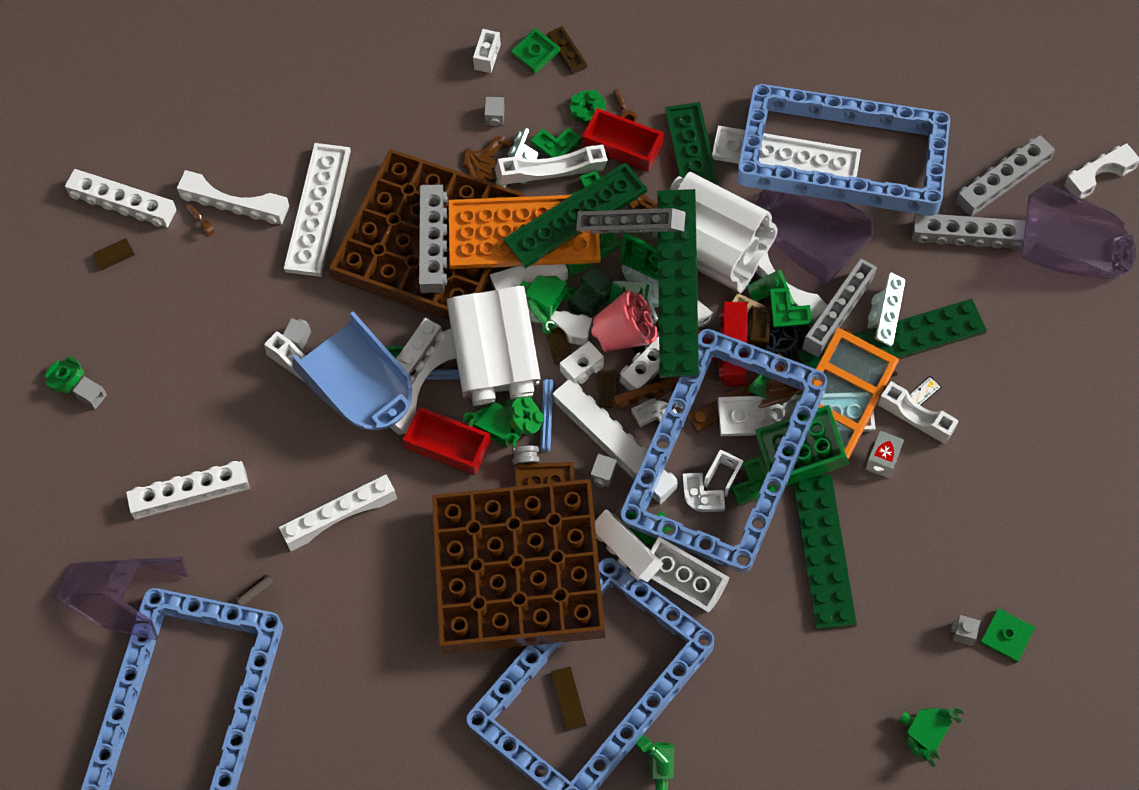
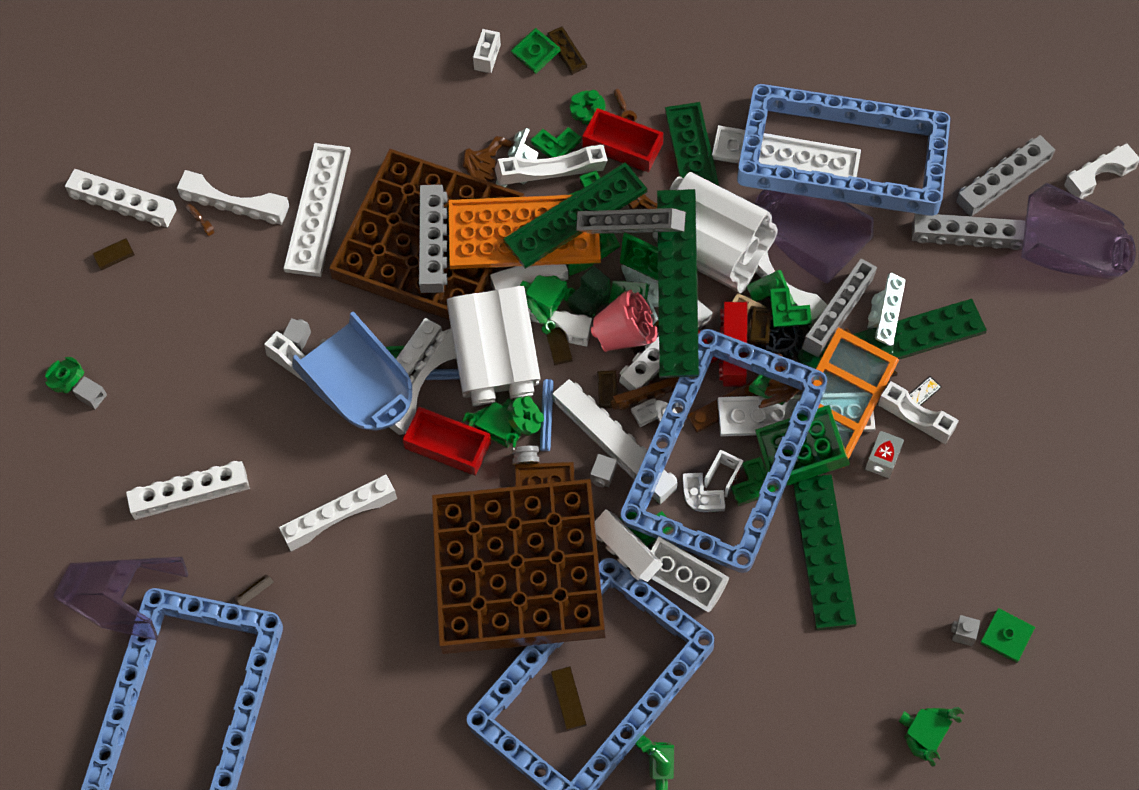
light grey brick [485,97,505,126] -> none
white brick [560,341,604,384] -> none

